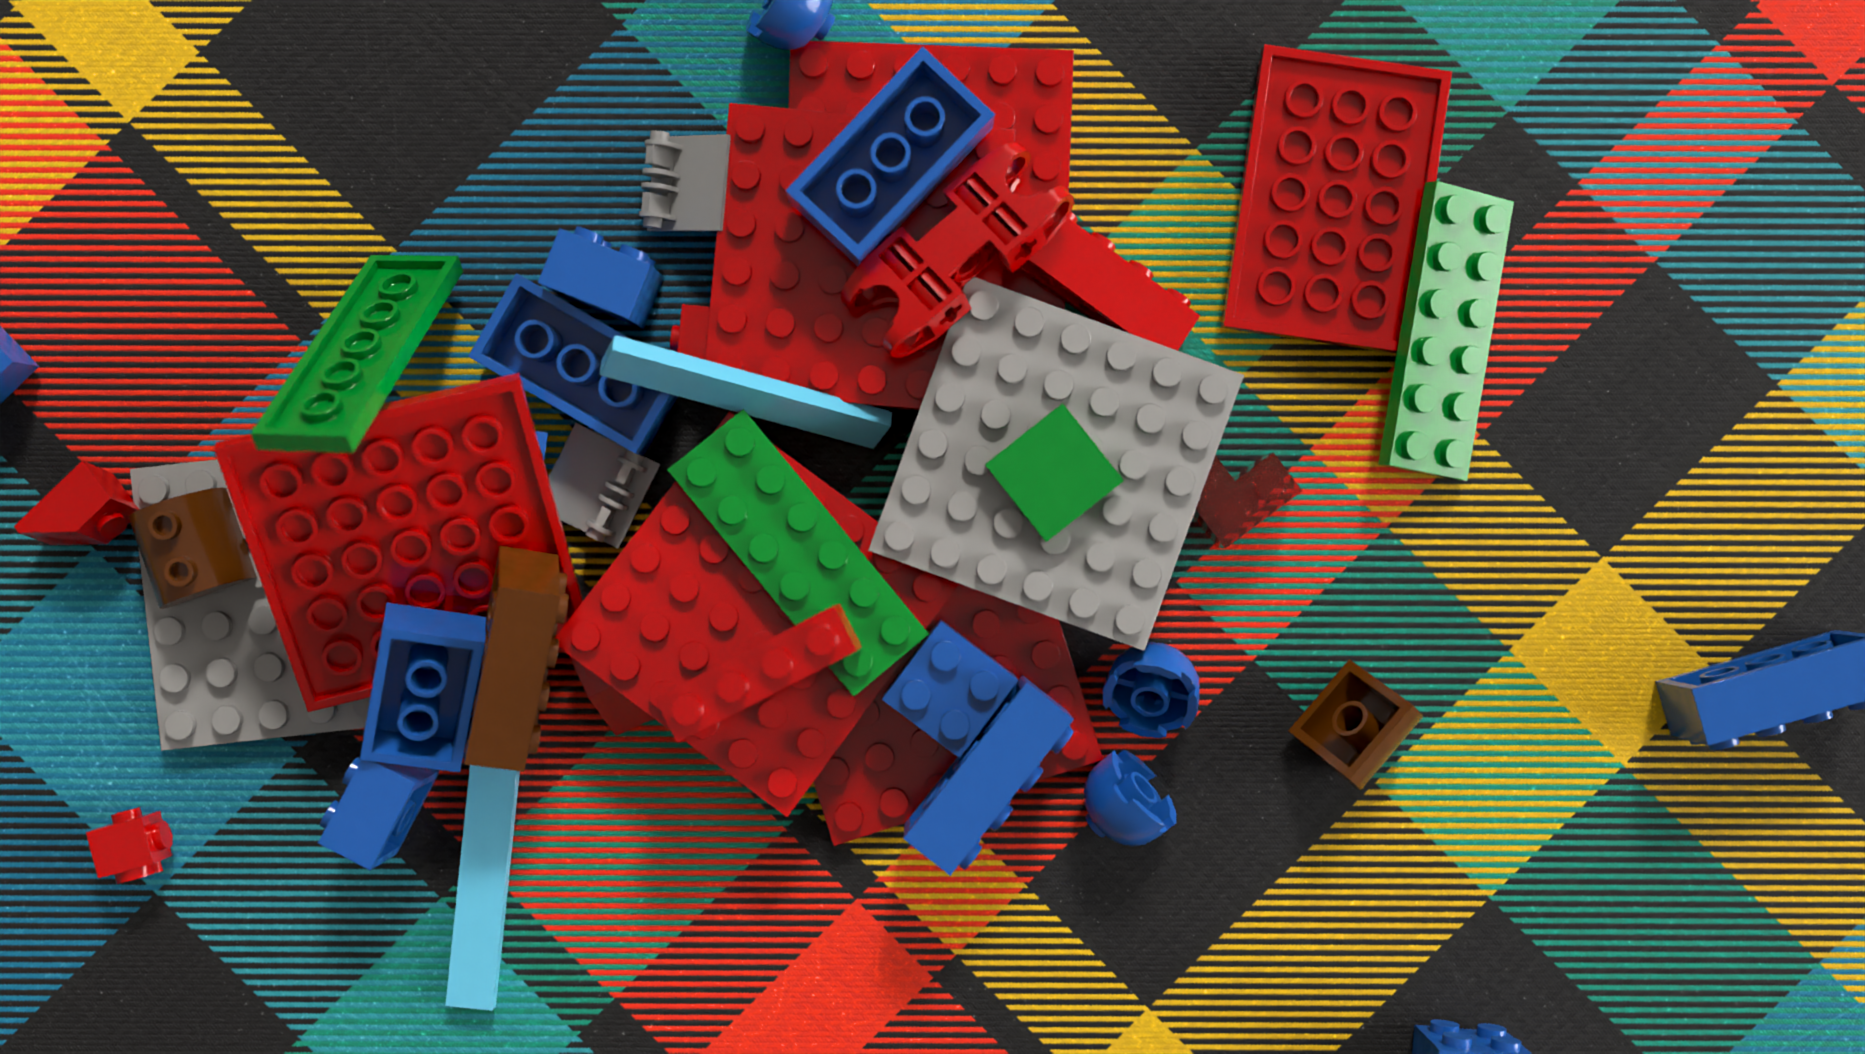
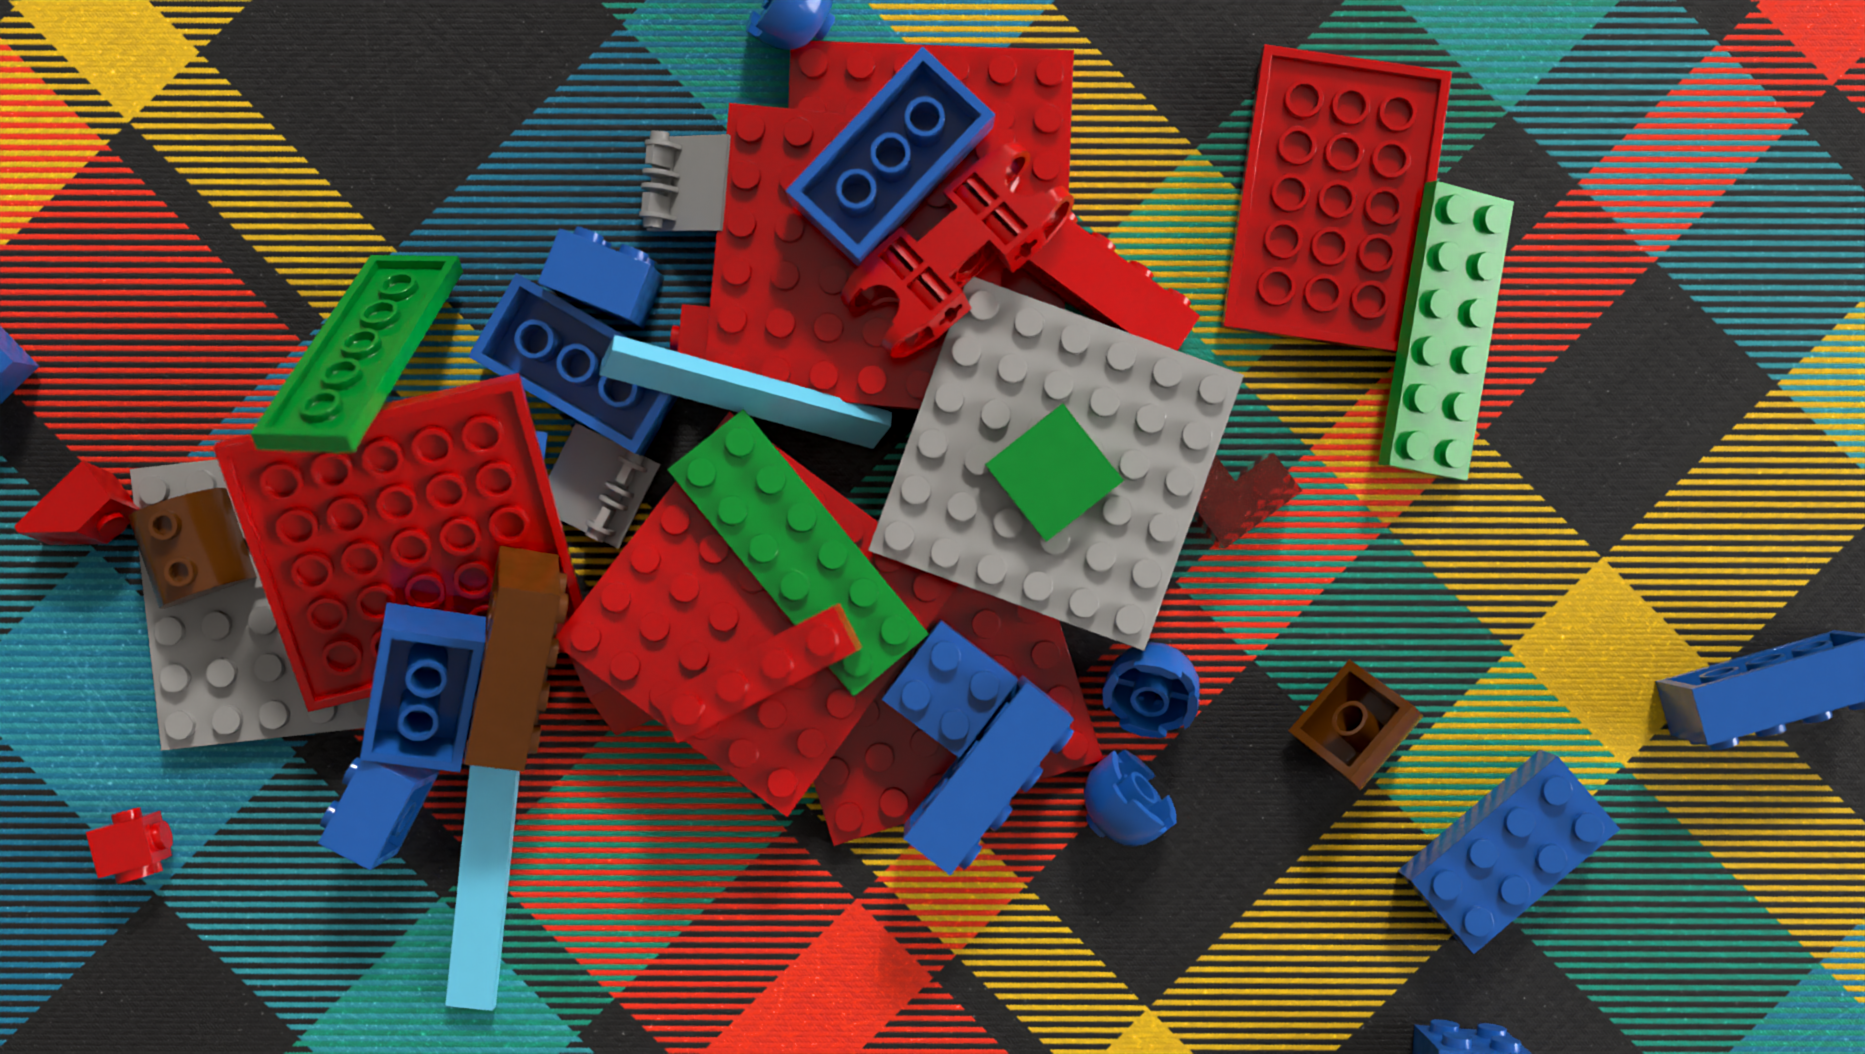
none -> blue brick [1398,750,1620,954]

